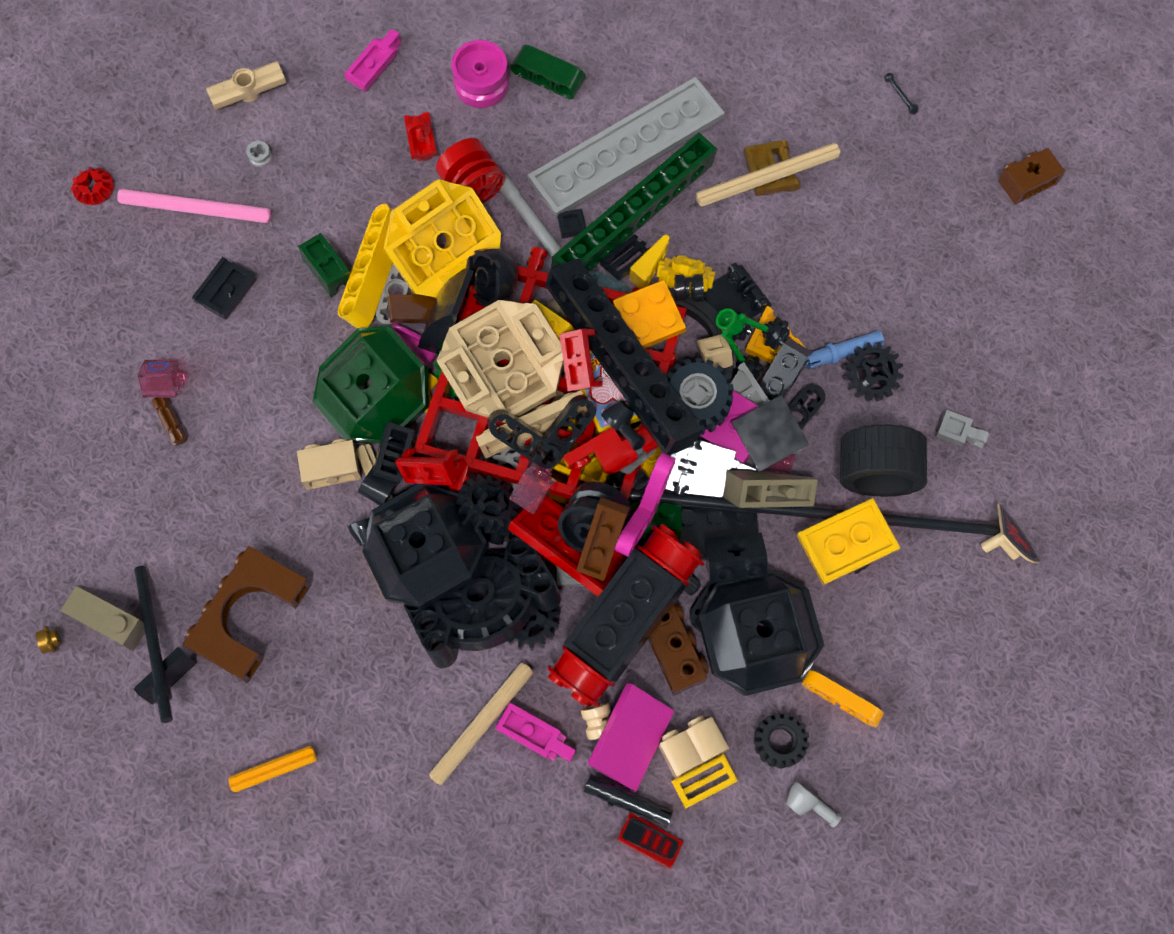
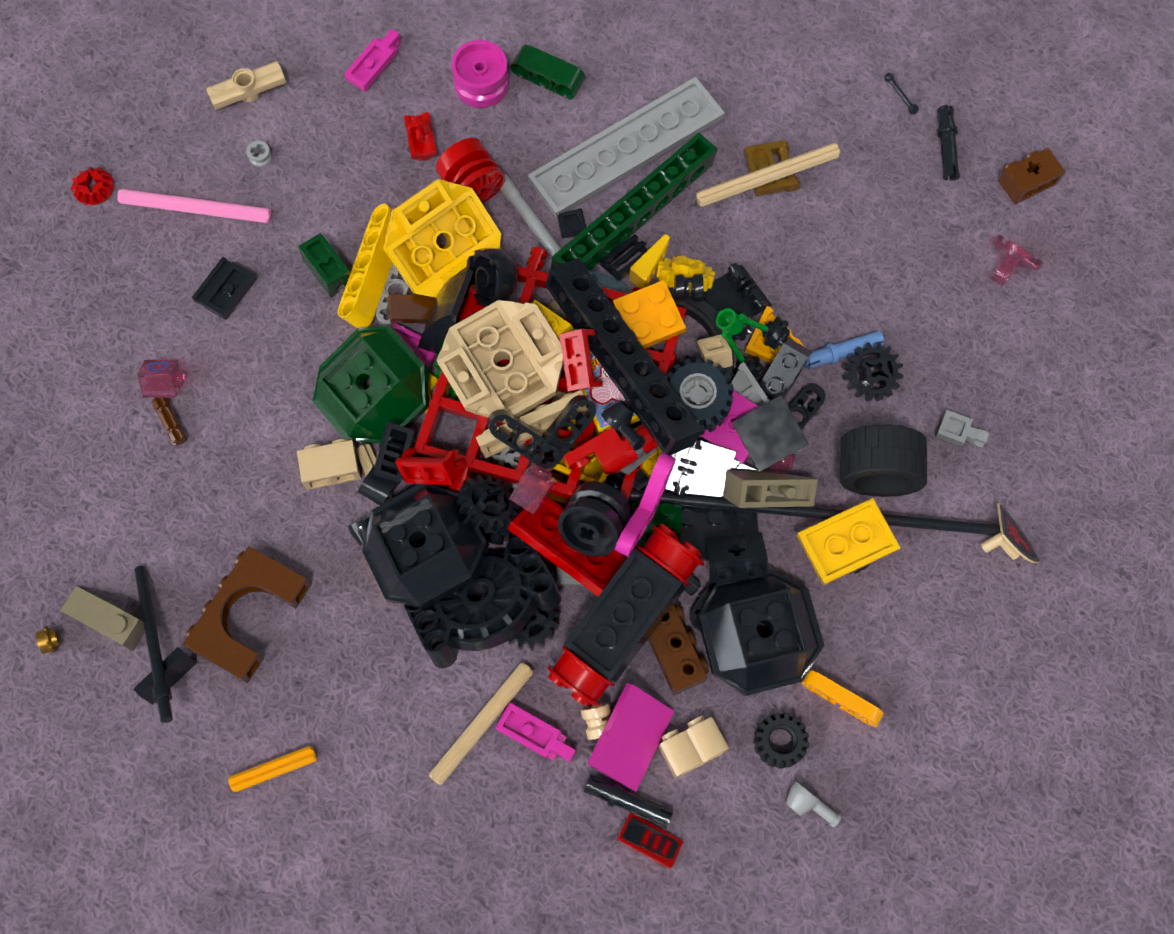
reddish brown plate [576,497,629,581] -> none
yellow tile [671,754,738,809] -> none
none -> black pin [937,105,960,181]
none -> clear pink tile [991,234,1044,286]

